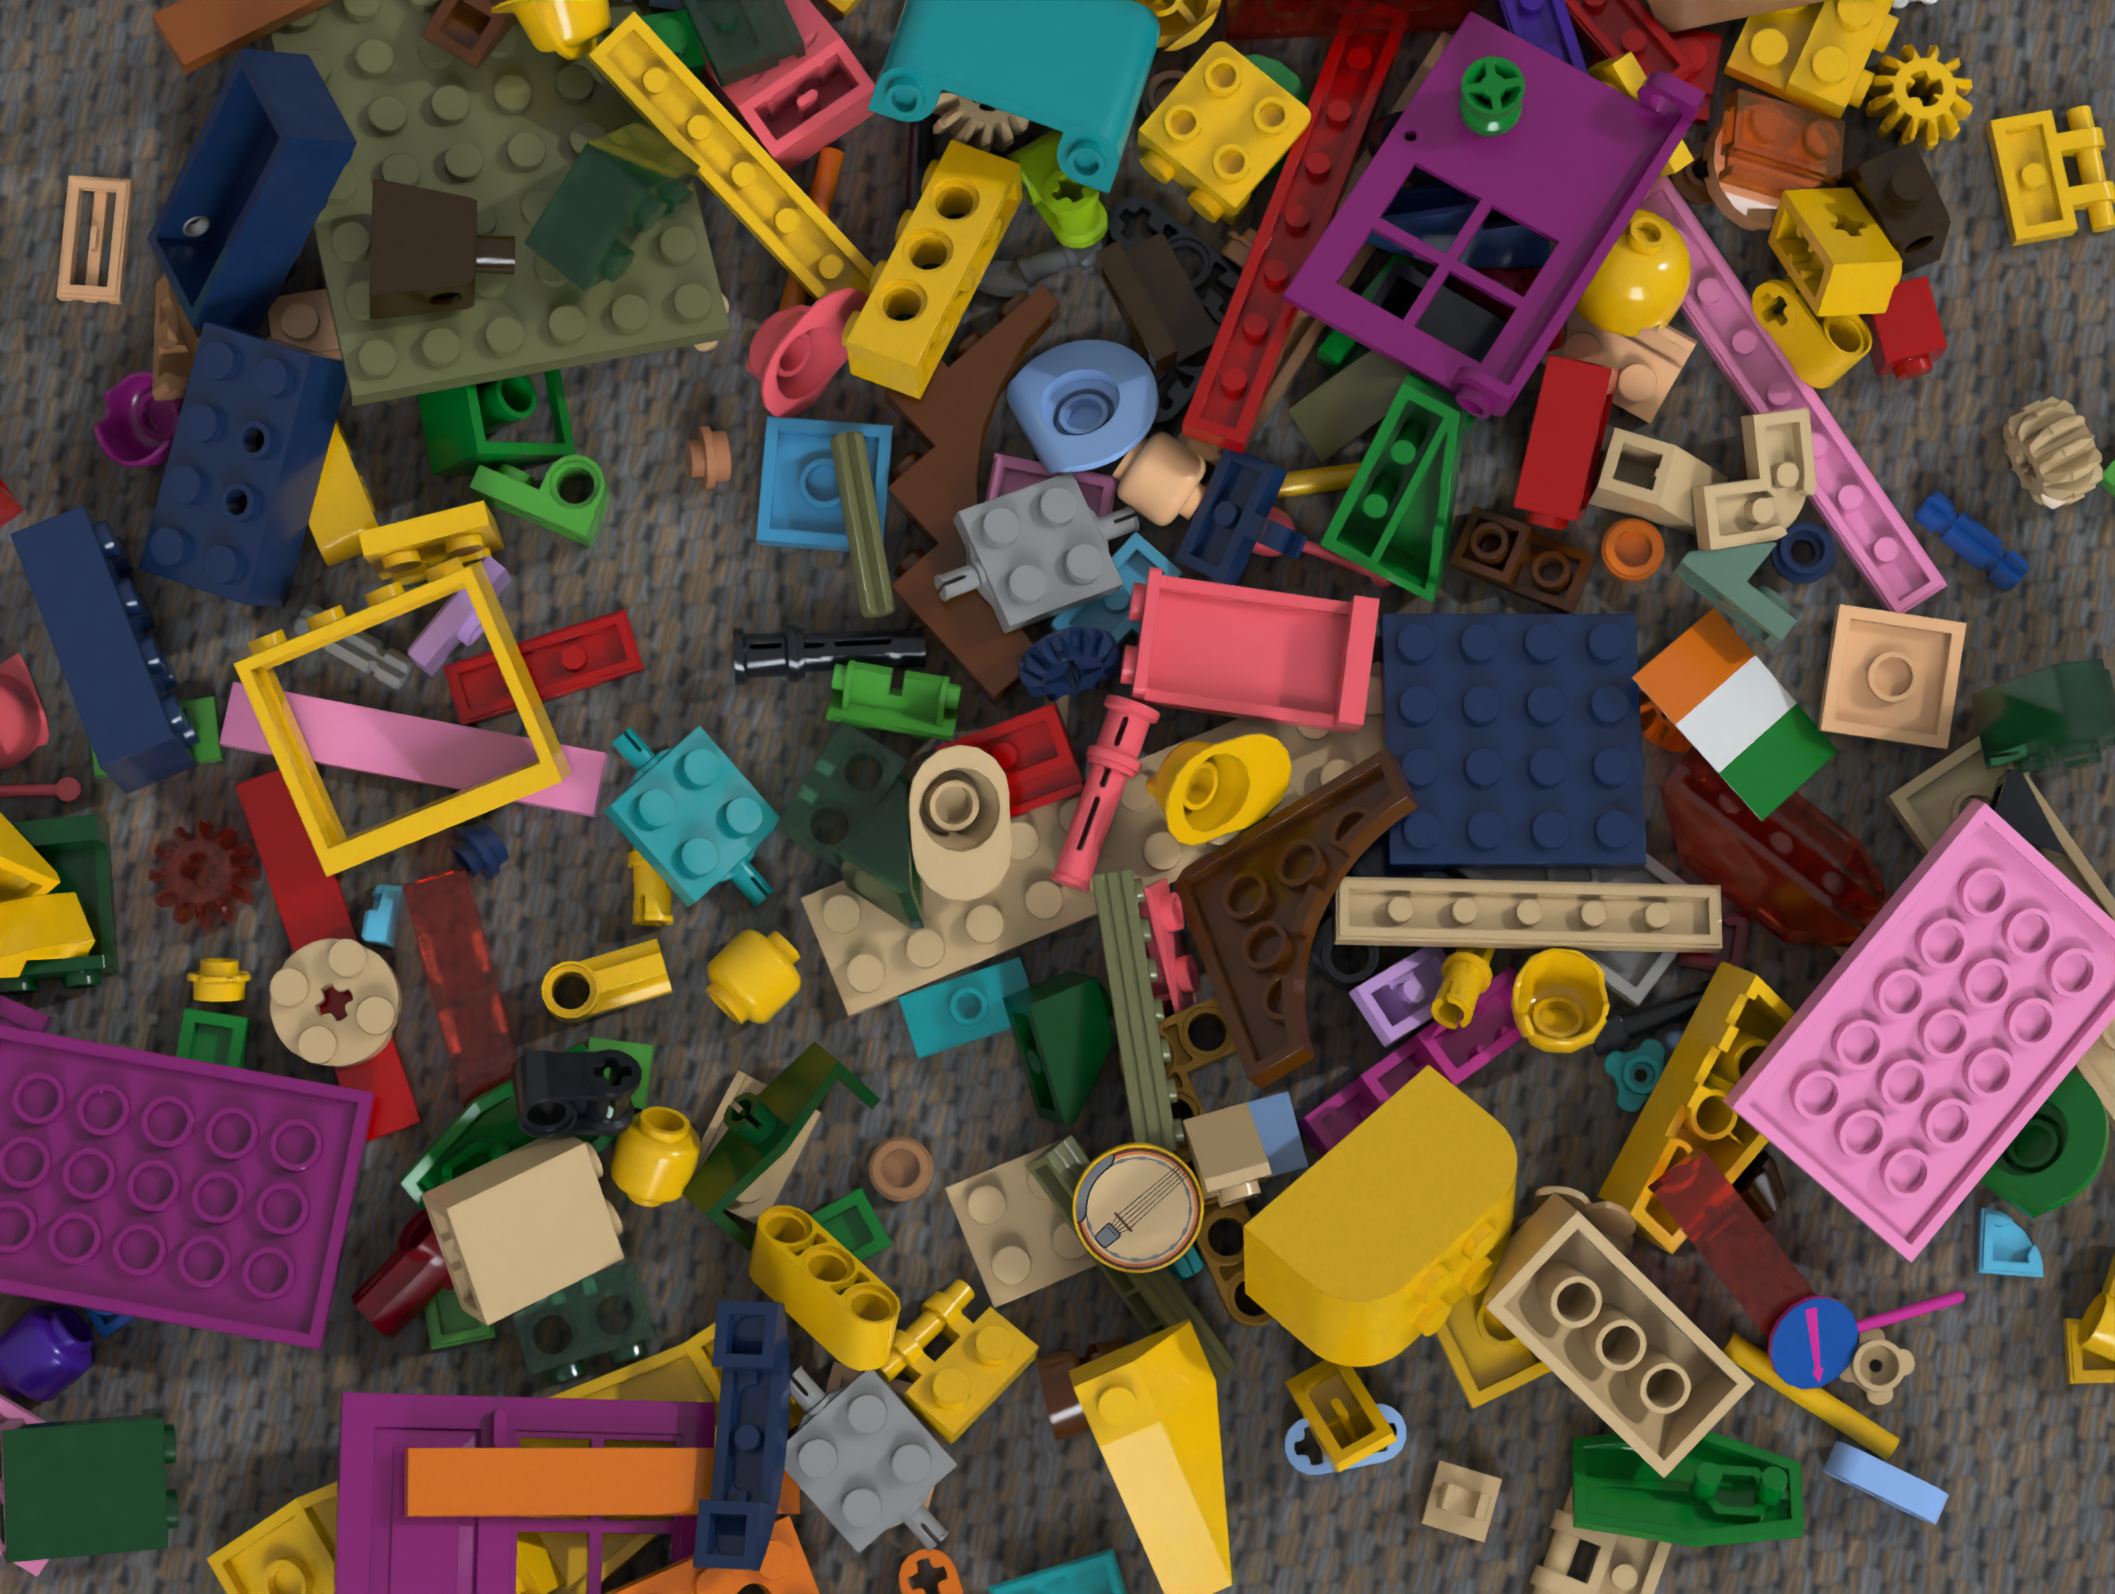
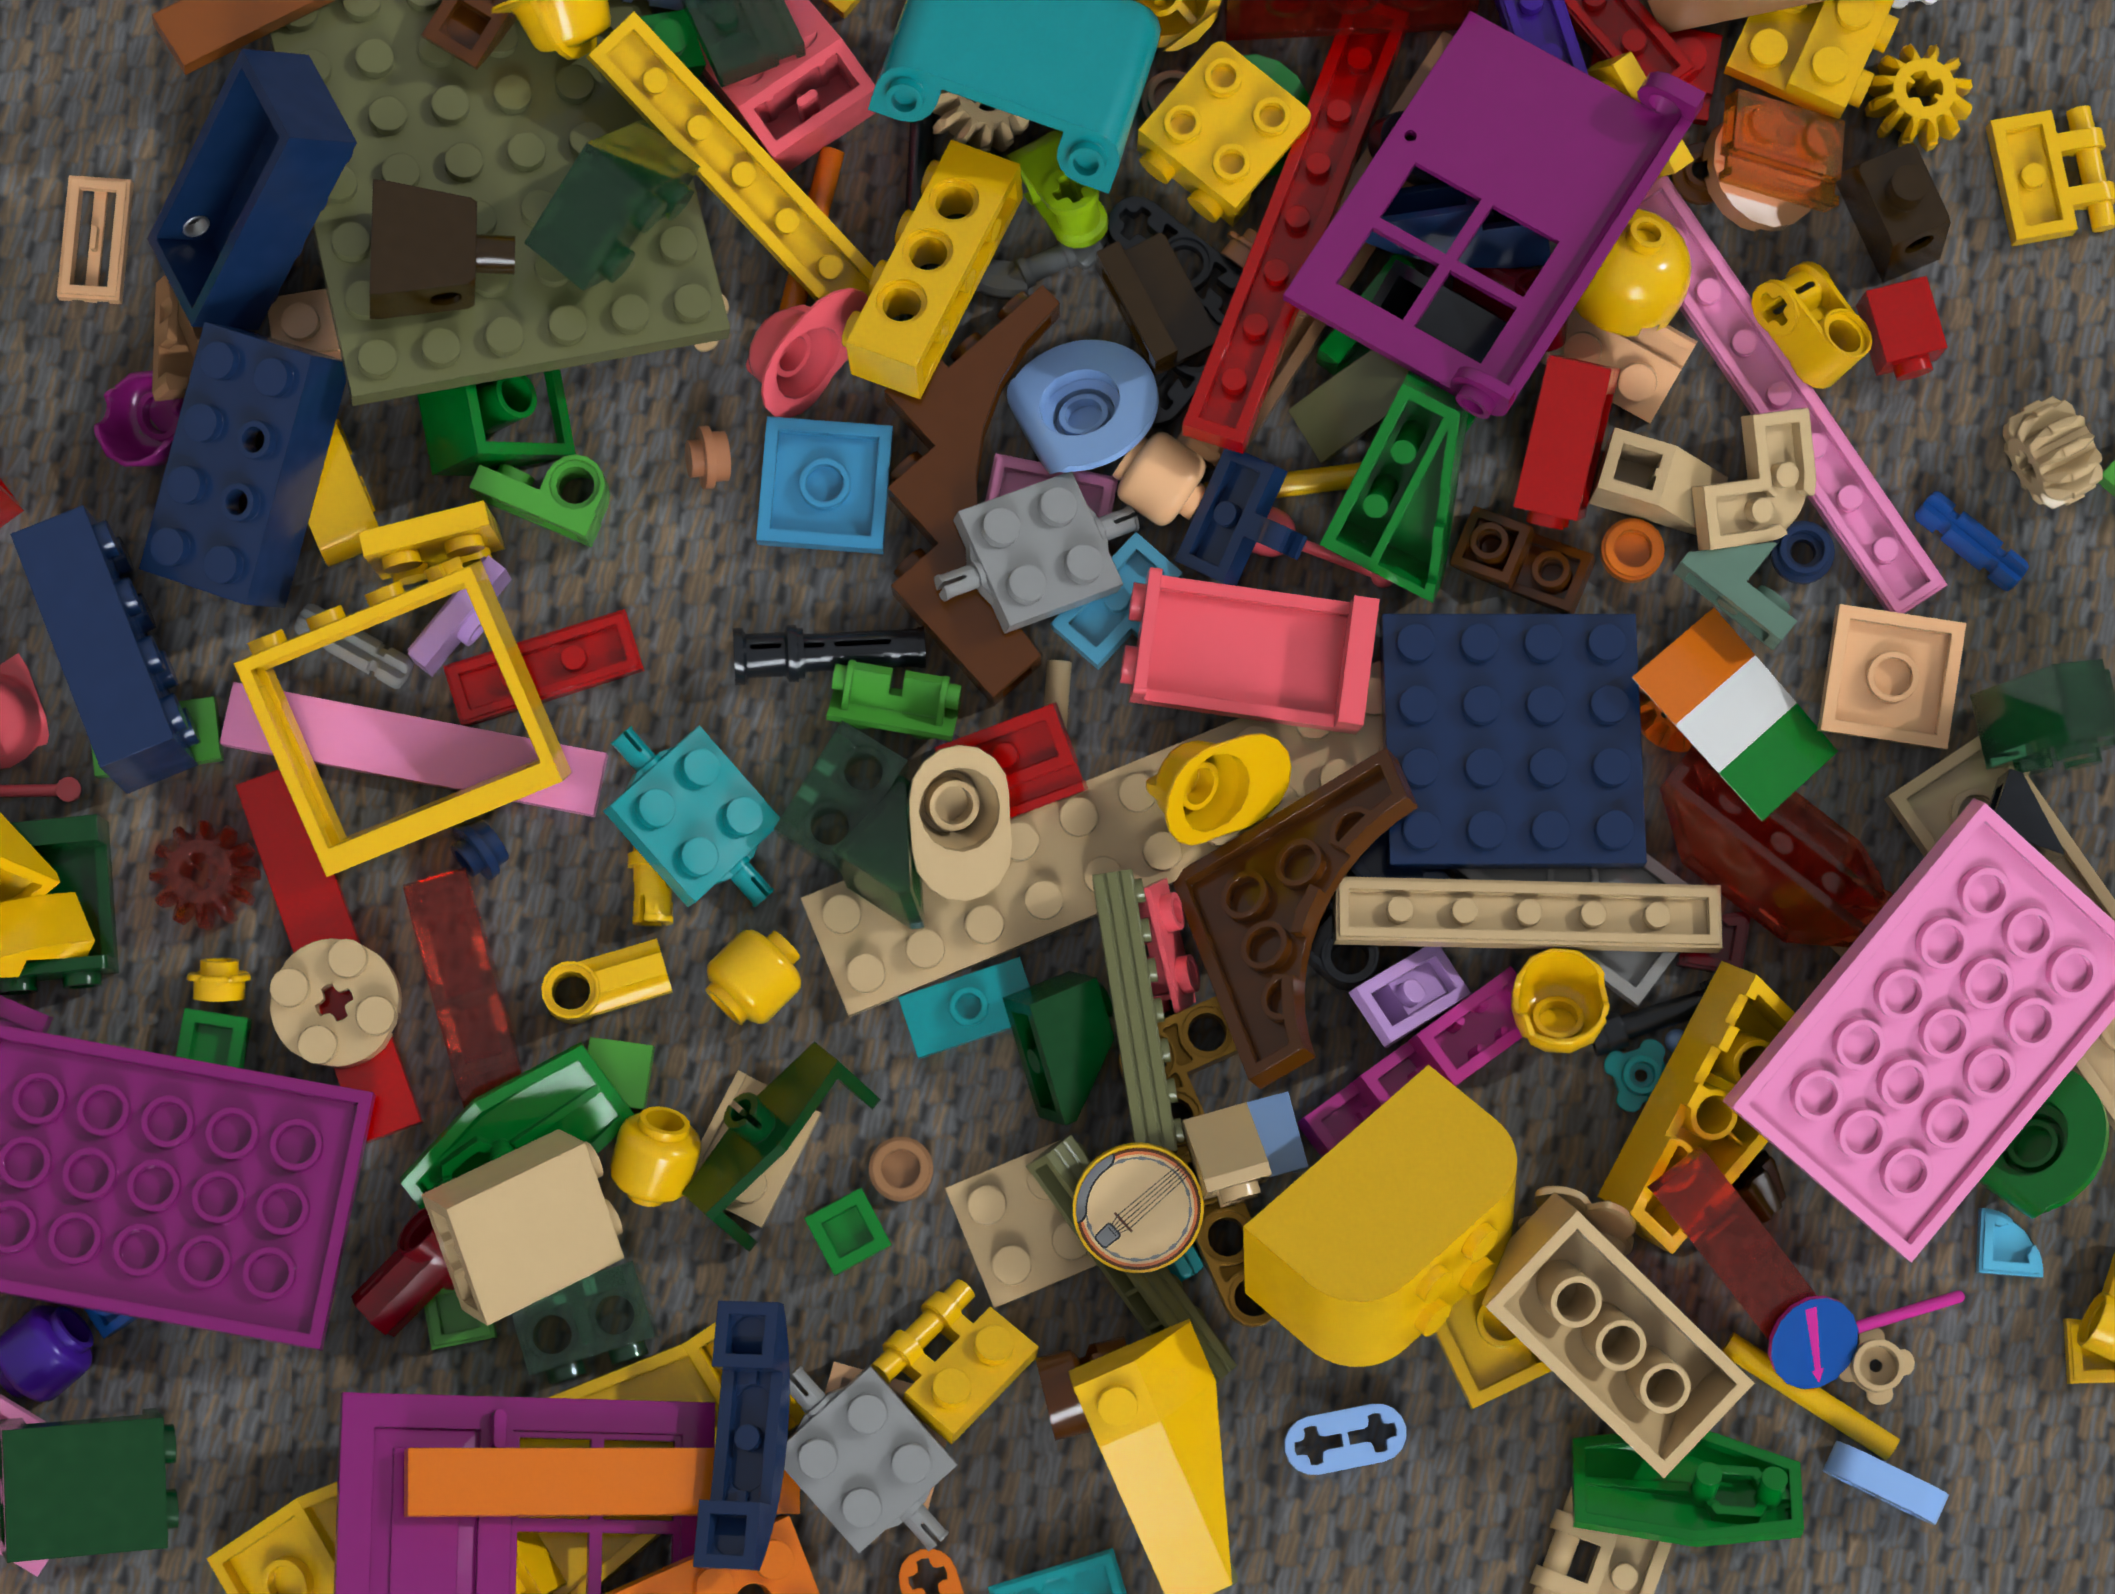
medium azure tile [361,884,402,948] -> none
black piece [511,1049,642,1138] -> none
yellow beam [748,1205,901,1371] -> none
olive axle [830,431,895,618] -> none
dark blue gear [1018,627,1121,702] -> none
coral pin [1050,695,1160,892] -> none
yellow slope [1285,1360,1397,1472] -> none
tan tile [1420,1460,1502,1543] -> none
yellow axle [1431,947,1496,1029] -> none
green wheel [1459,56,1525,136] -> none
yellow brick [1768,187,1903,317] -> none

